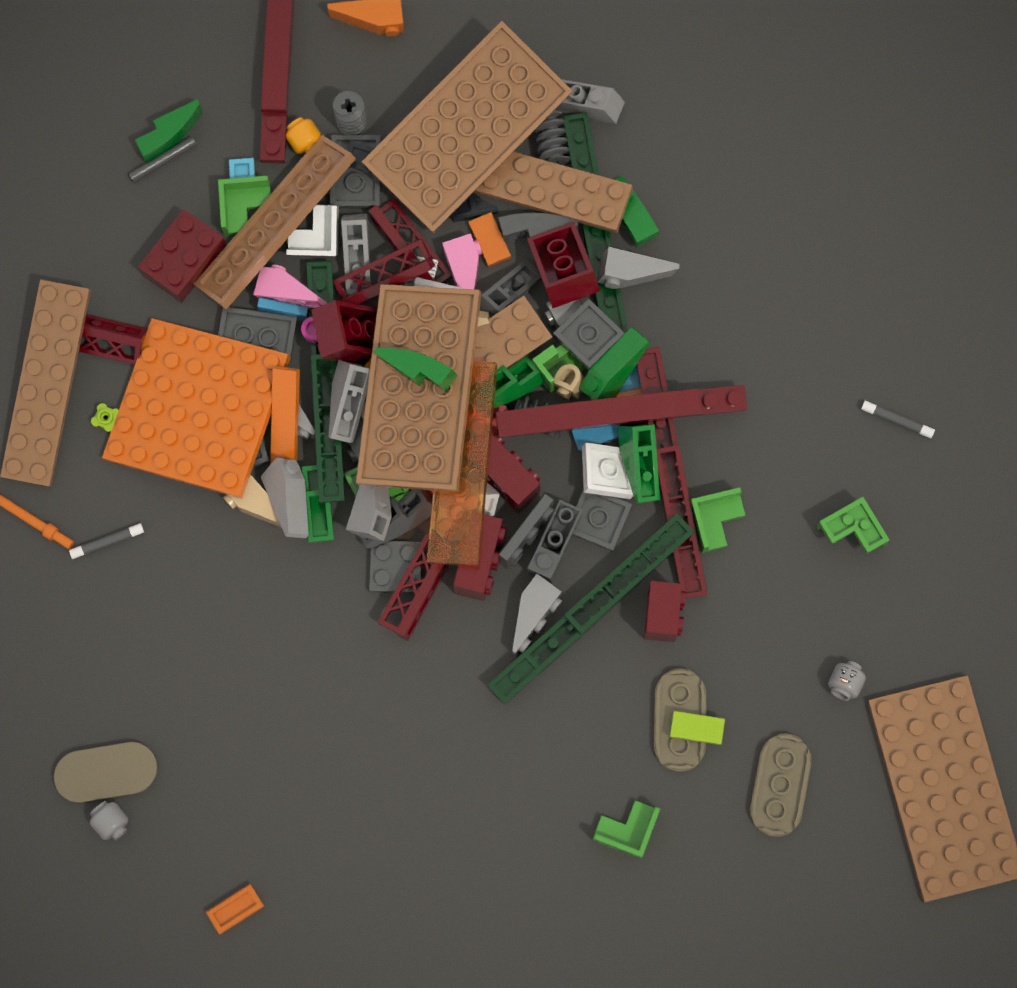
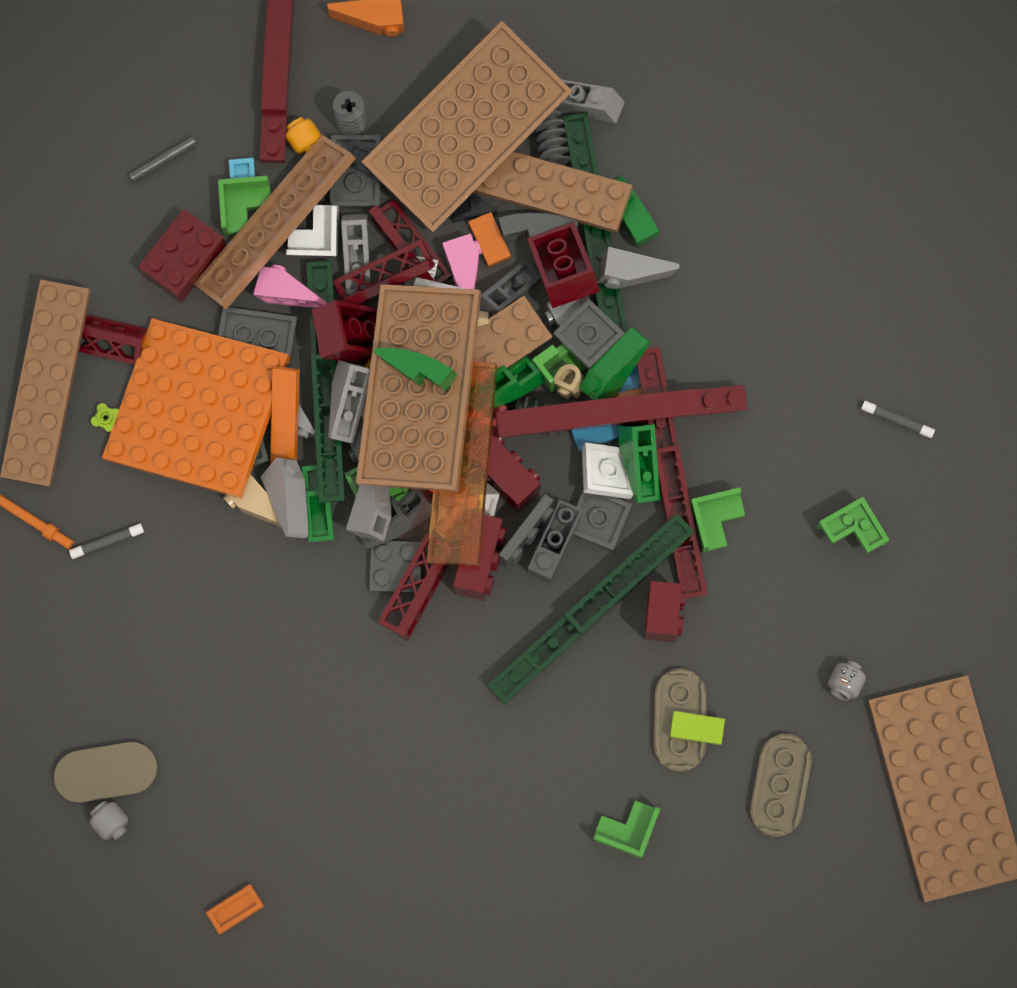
green slope [135,99,202,163] -> none
dark azure tile [257,298,309,321] -> none
dark pink tile [301,316,318,343] -> none
light grey slope [512,574,562,656] -> none

